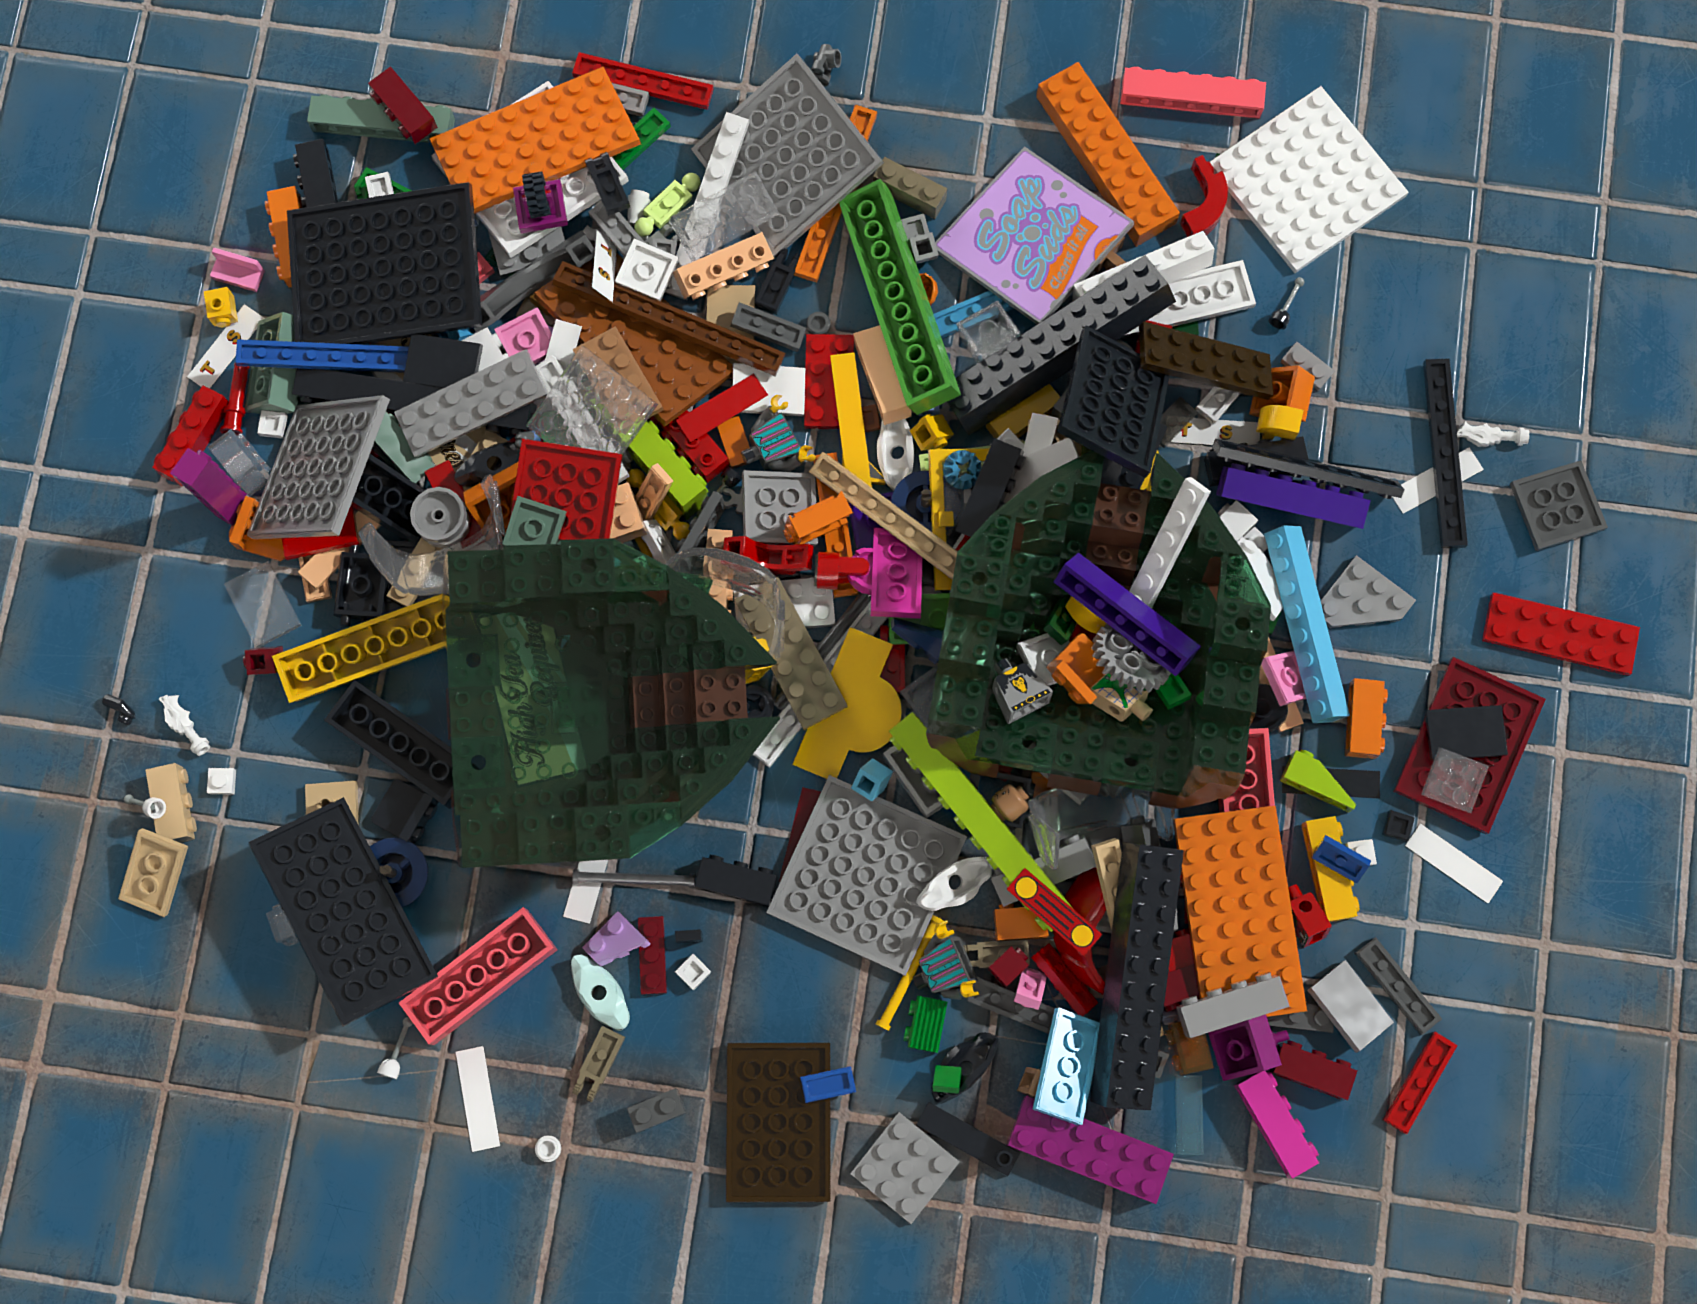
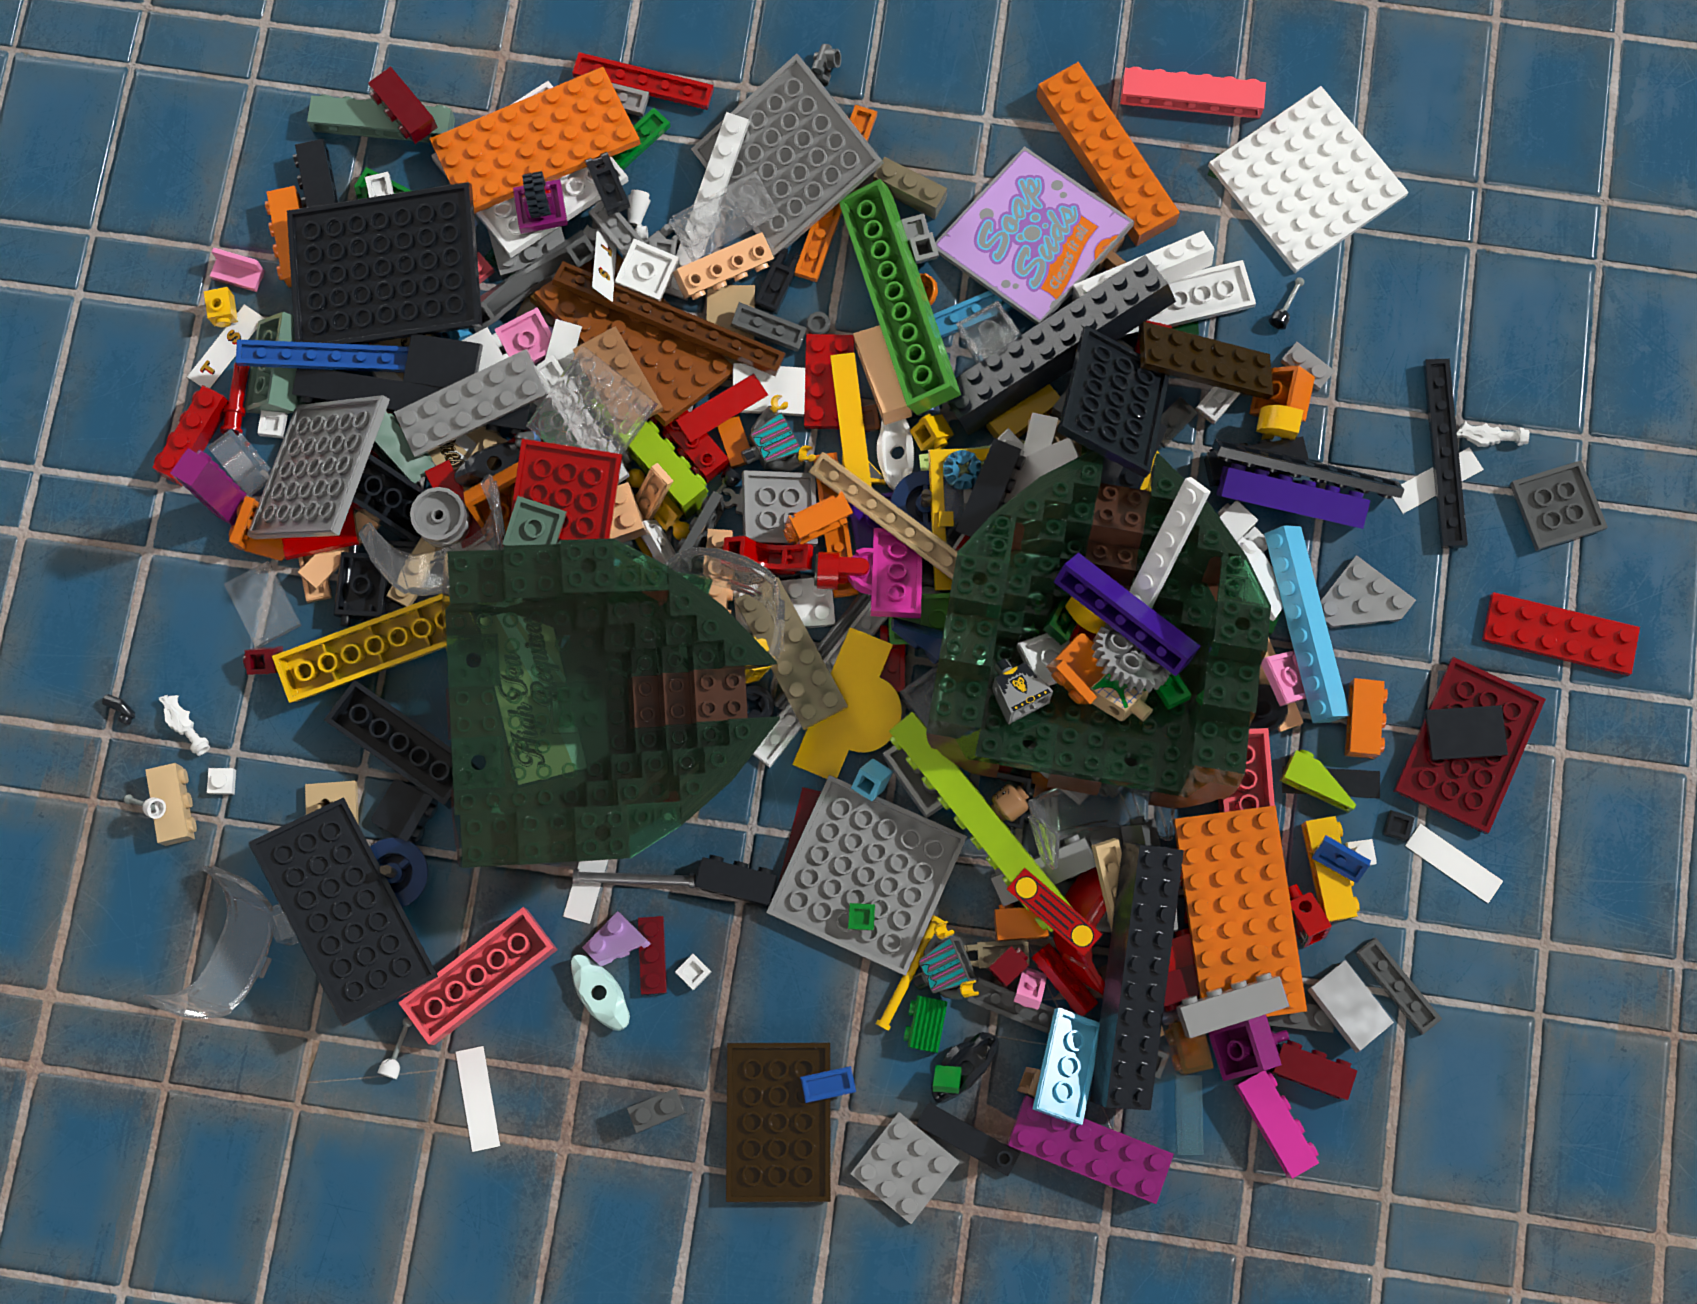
tan tile [118,828,188,917] -> none
white plate [535,1136,561,1162] -> none
dark tan hinge [572,1026,626,1102] -> none
yellowish green plate [634,173,701,237] -> none
black tile [675,929,703,943] -> none
white piece [916,856,992,911] -> none
white sticker [1165,416,1260,445] -> none
red arch [1180,155,1228,237] -> none
red tile [1383,1032,1458,1134] -> none
clear plate [1421,748,1489,813] -> none
none -> clear piece [143,866,276,1019]
none -> green plate [848,903,875,931]

